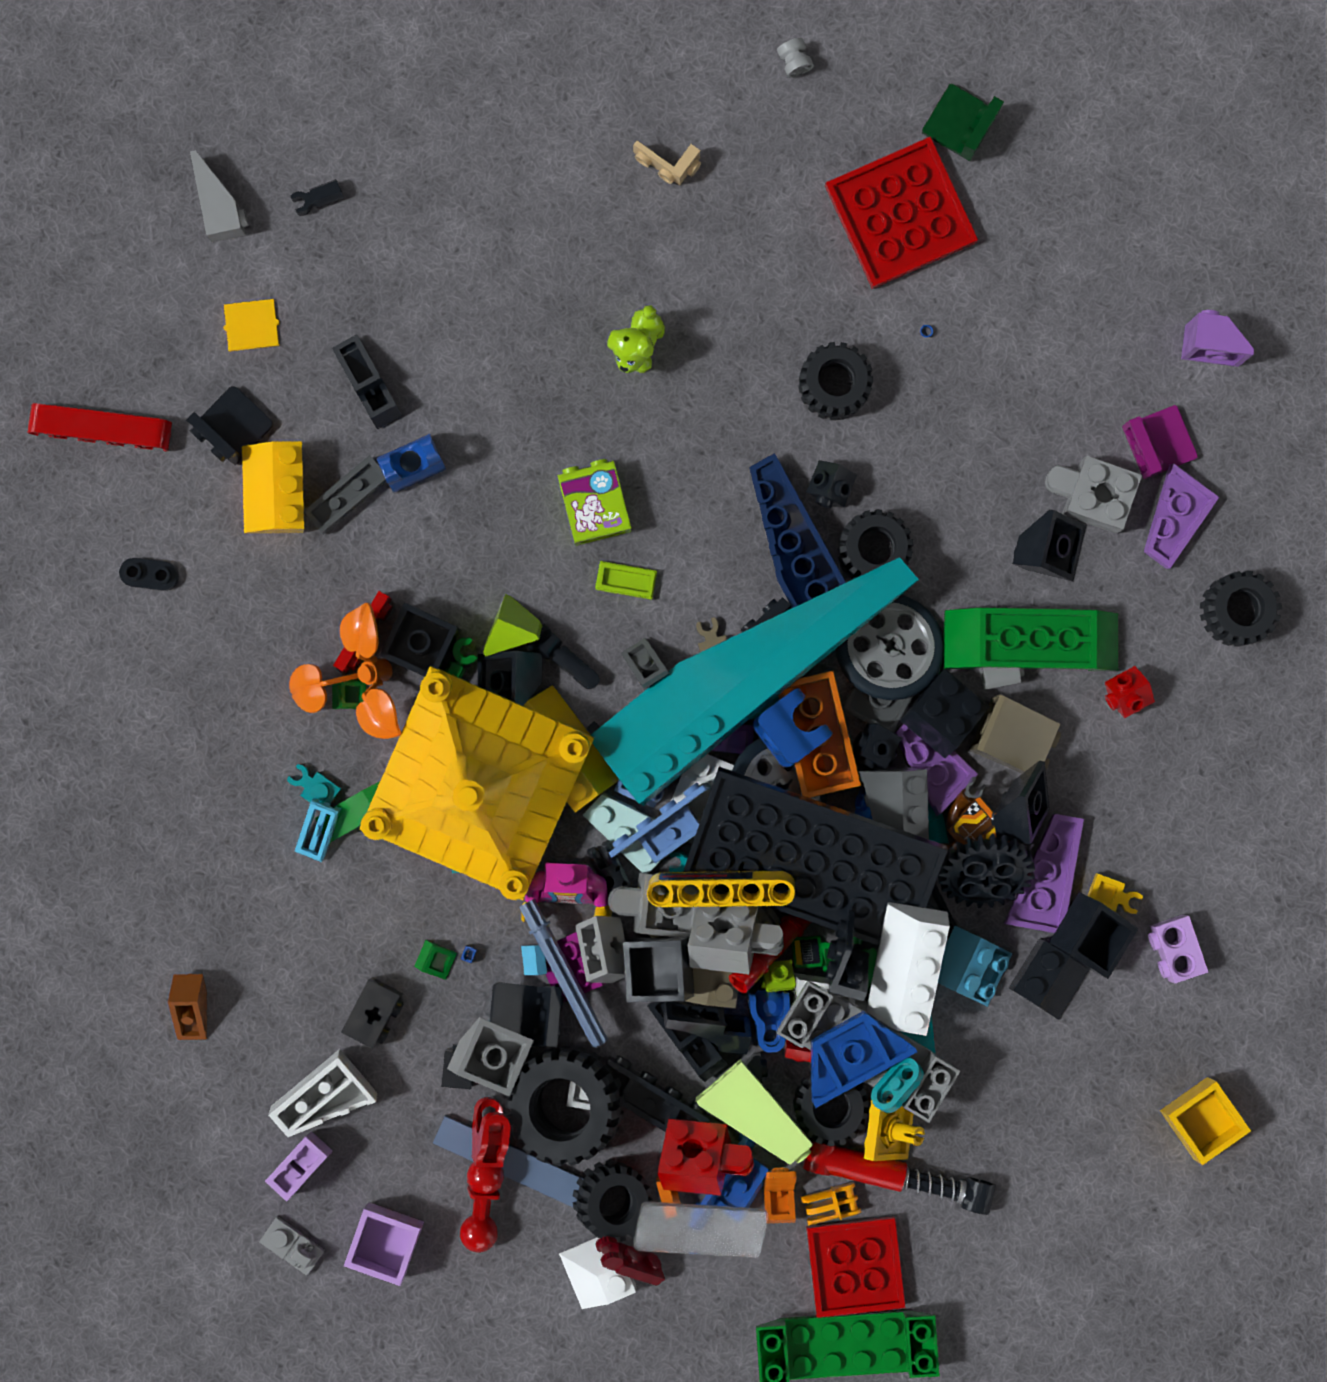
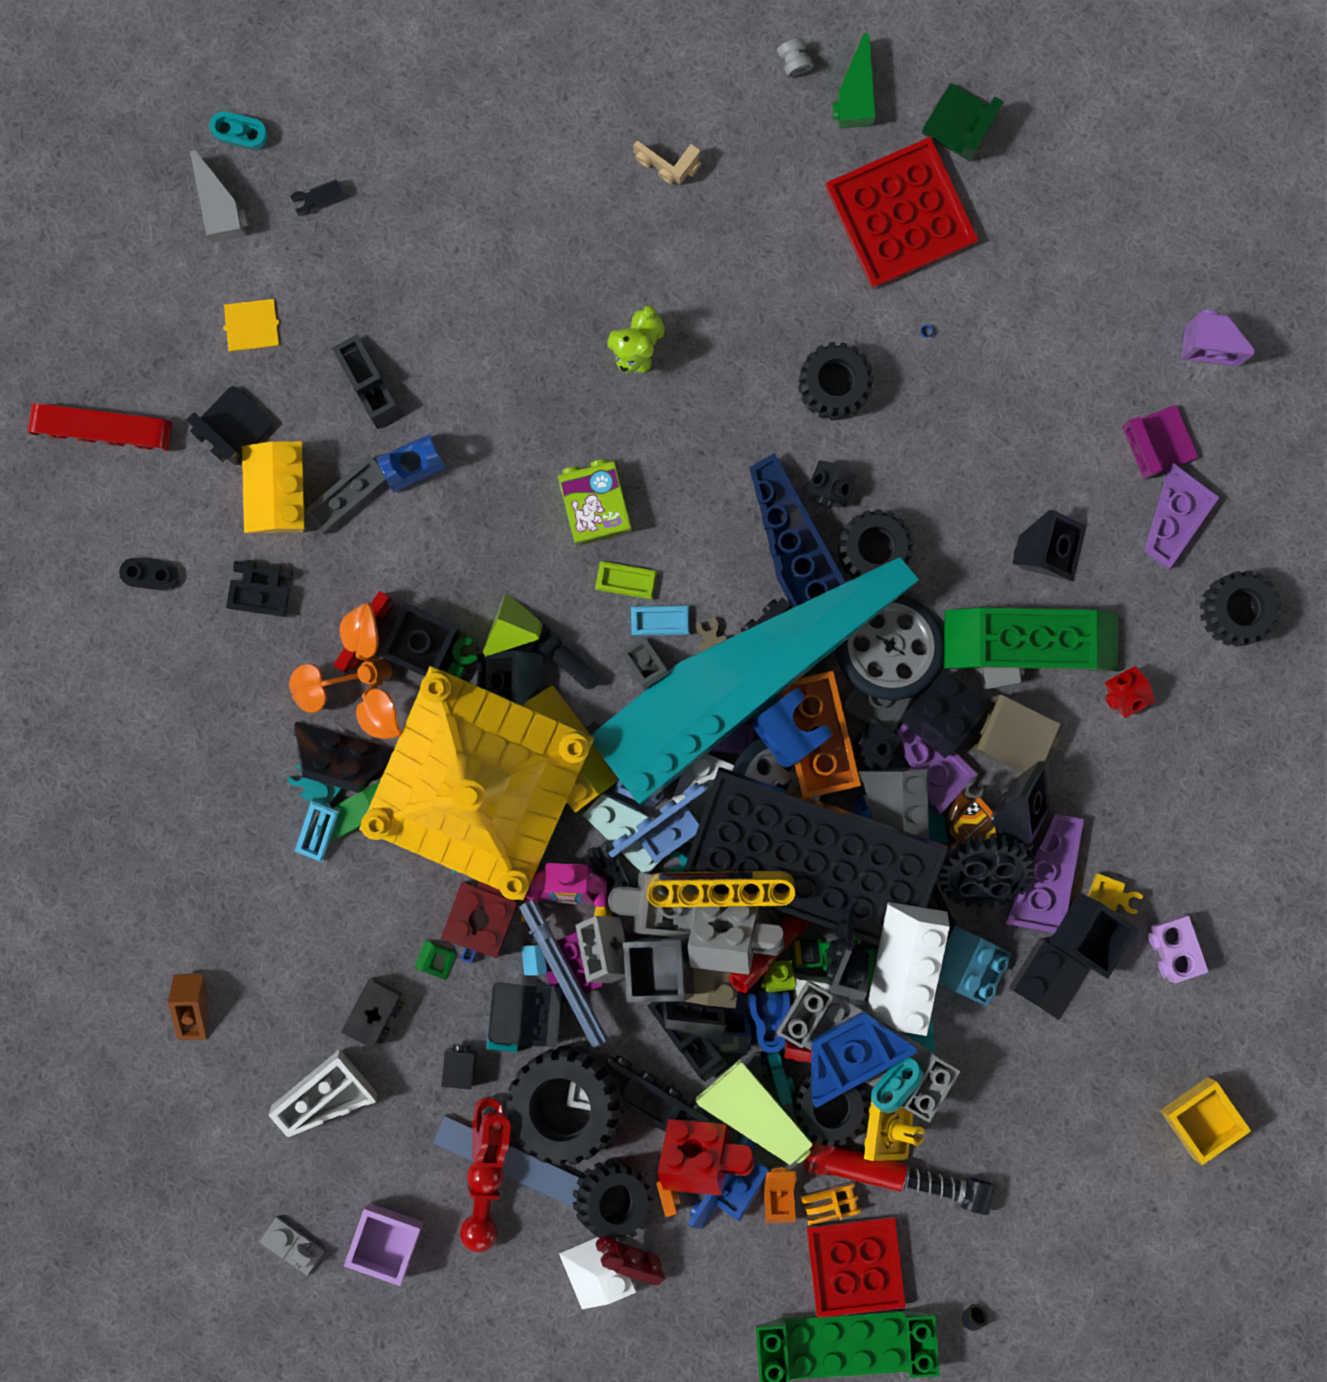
lavender brick [265,1131,333,1201] -> none
green slope [332,680,366,709] -> none
light grey slope [447,1017,534,1096] -> none
clear piece [633,1202,769,1258] -> none
light grey brick [1045,456,1142,534] -> none
none -> teal plate [209,111,268,150]
none -> black plate [226,559,293,618]
none -> black wing [294,722,394,793]
none -> dark red brick [441,881,519,959]
none -> medium azure tile [631,605,690,636]
none -> teal plate [767,1052,796,1106]
none -> green slope [832,33,875,128]
none -> black hinge [962,1304,988,1331]

